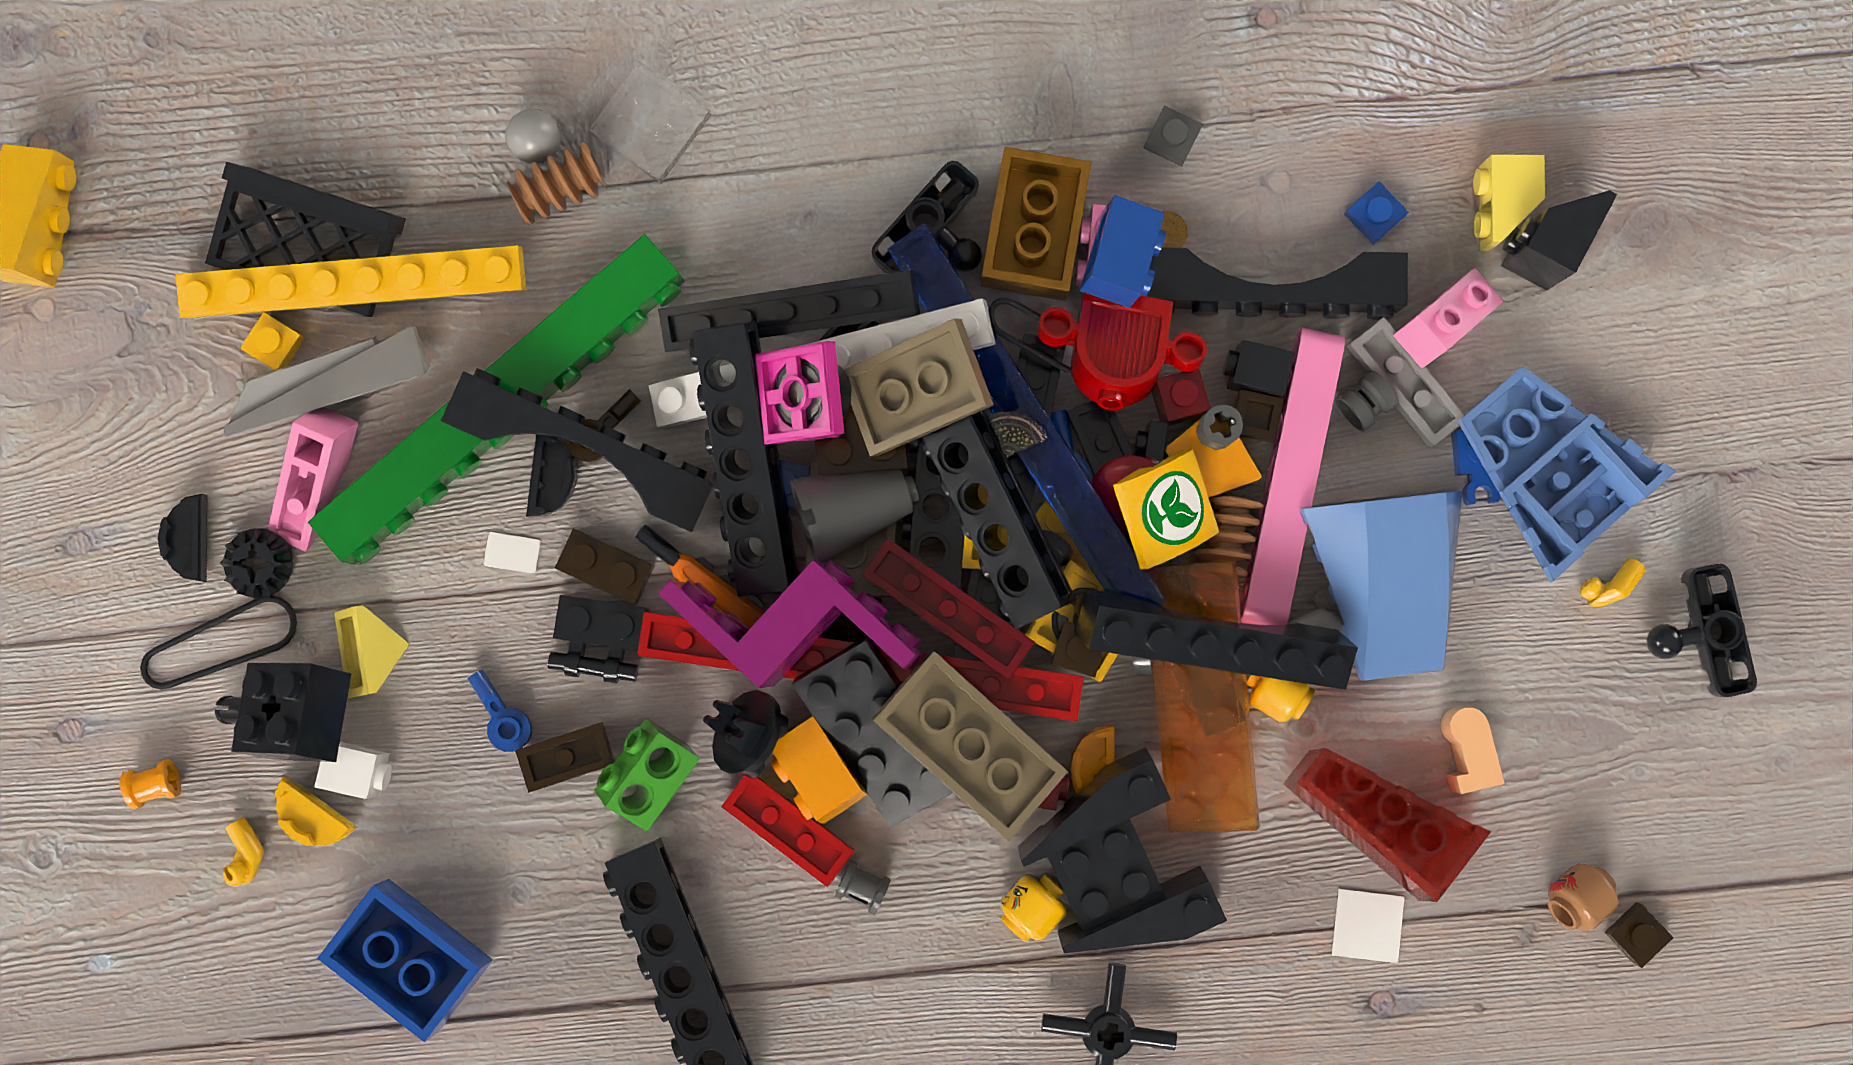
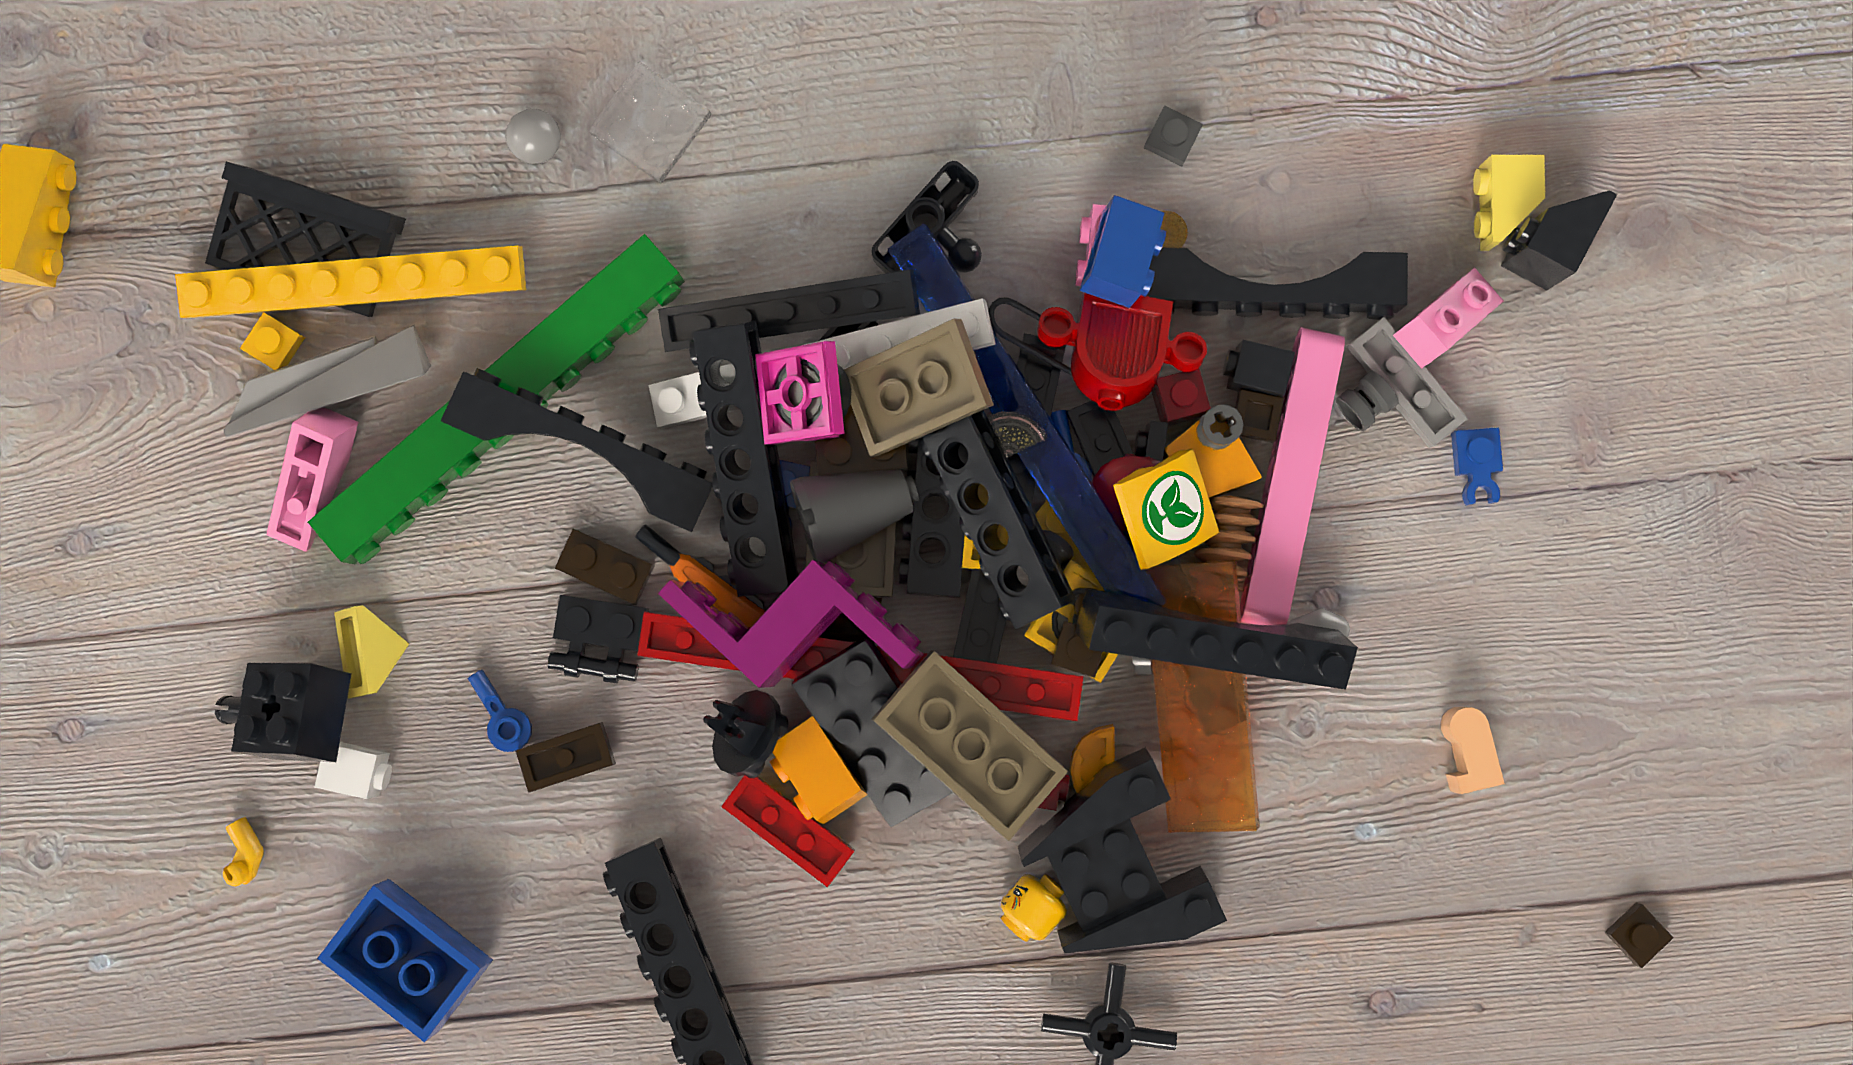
light orange bush [120,759,181,809] -> none
black piece [140,596,297,690] -> none
black plate [157,494,208,582] -> none
black gear [220,528,293,599] -> none
yellow plate [274,776,358,846] -> none
white sticker [483,532,541,574] -> none
medium nougat piece [507,142,607,225] -> none
black plate [526,435,578,518] -> none
dark brown plate [566,389,641,463] -> none
bright green brick [594,718,700,831] -> none
dark grey bush [834,860,891,915] -> none
dark red plate [861,538,1035,679] -> none
pearl gold brick [980,147,1092,301] -> none
yellow head [1245,675,1316,723] -> none
clear red wedge [1283,748,1491,902] -> none
medium blue wedge [1299,490,1463,681] -> none
white sticker [1332,889,1404,963] -> none
blue plate [1344,181,1409,245] -> none
medium blue wedge [1458,366,1676,583] -> none
medium nougat head [1548,863,1618,931] -> none
yellow arm [1579,558,1646,608] -> none
black piece [1647,564,1757,697] -> none

